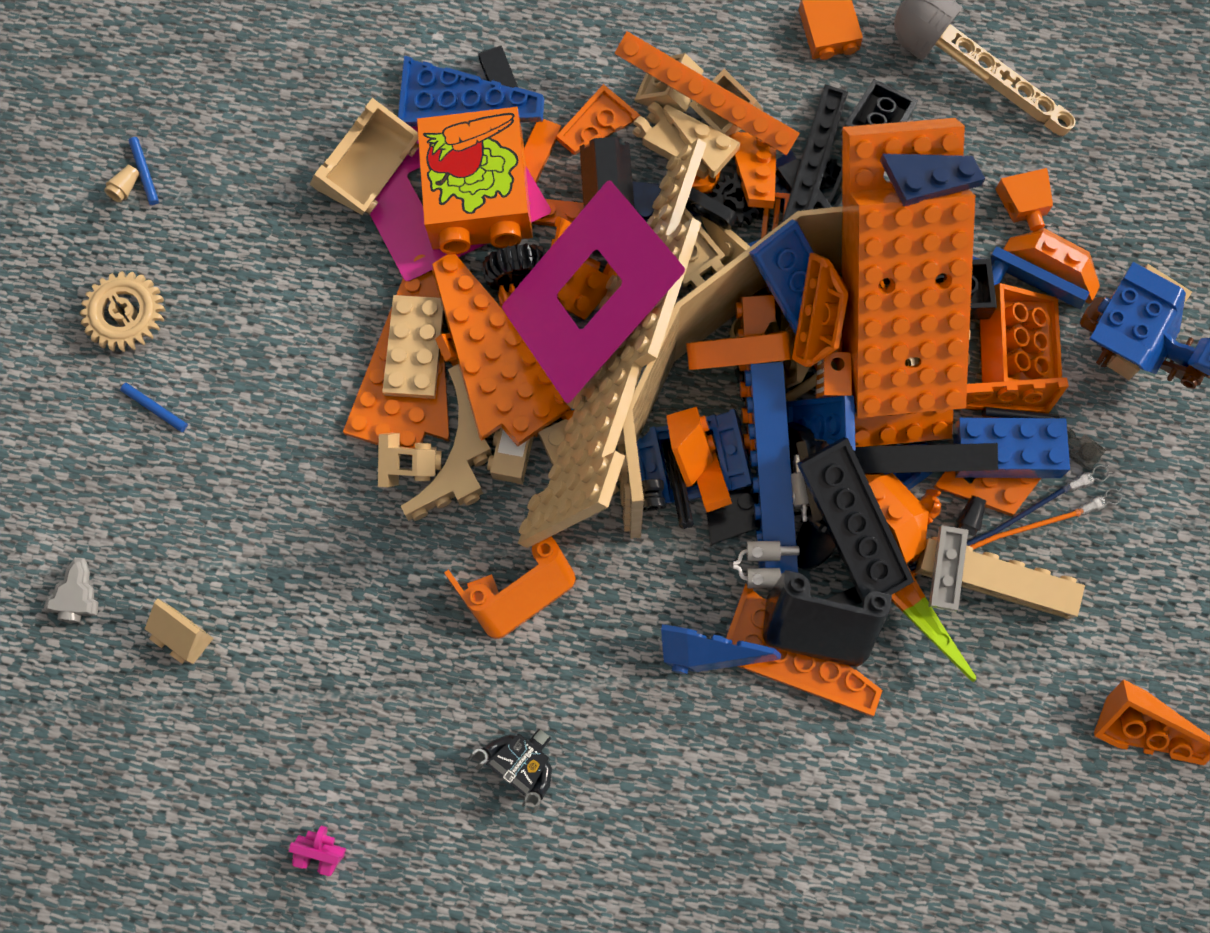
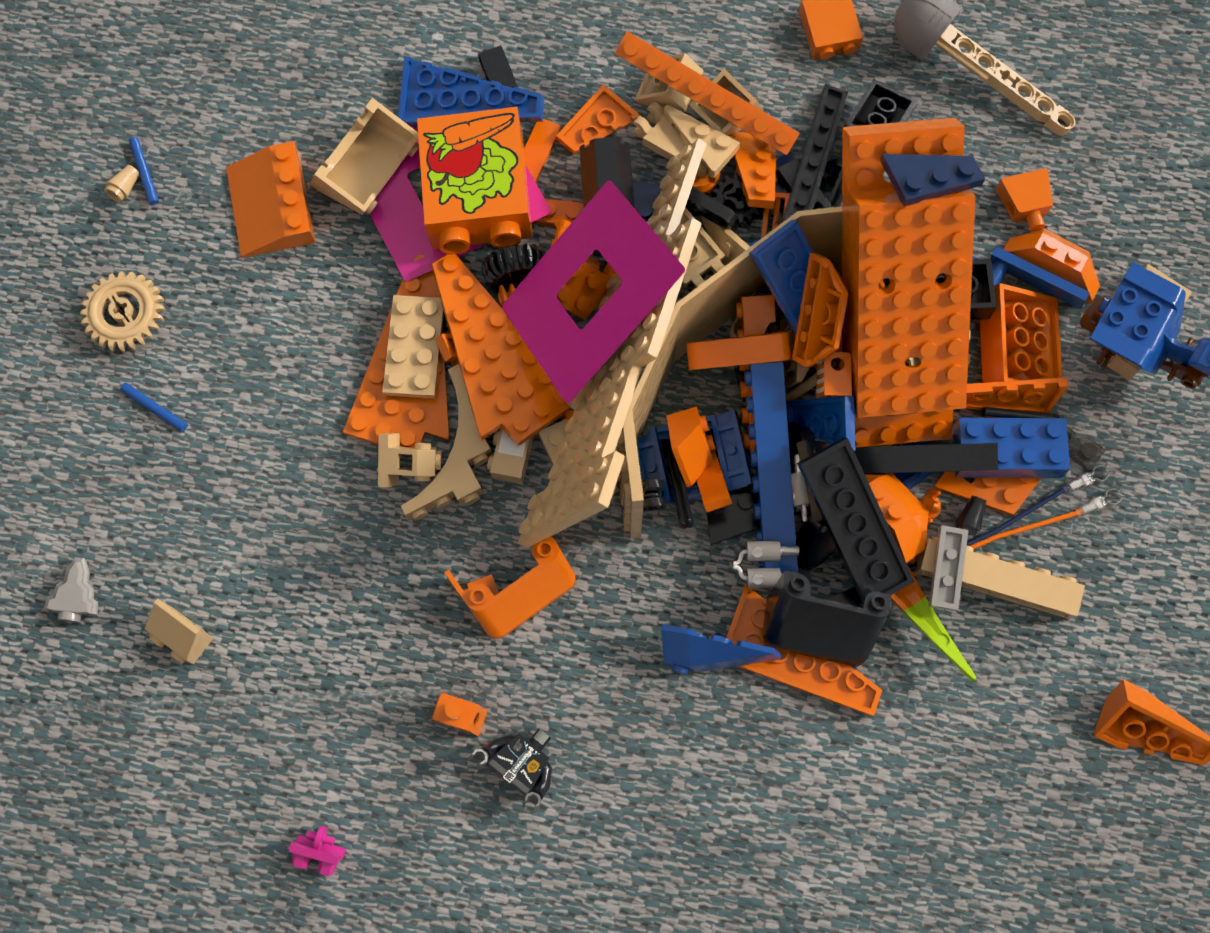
none -> orange slope [226,141,316,258]
none -> orange torso [430,693,488,737]

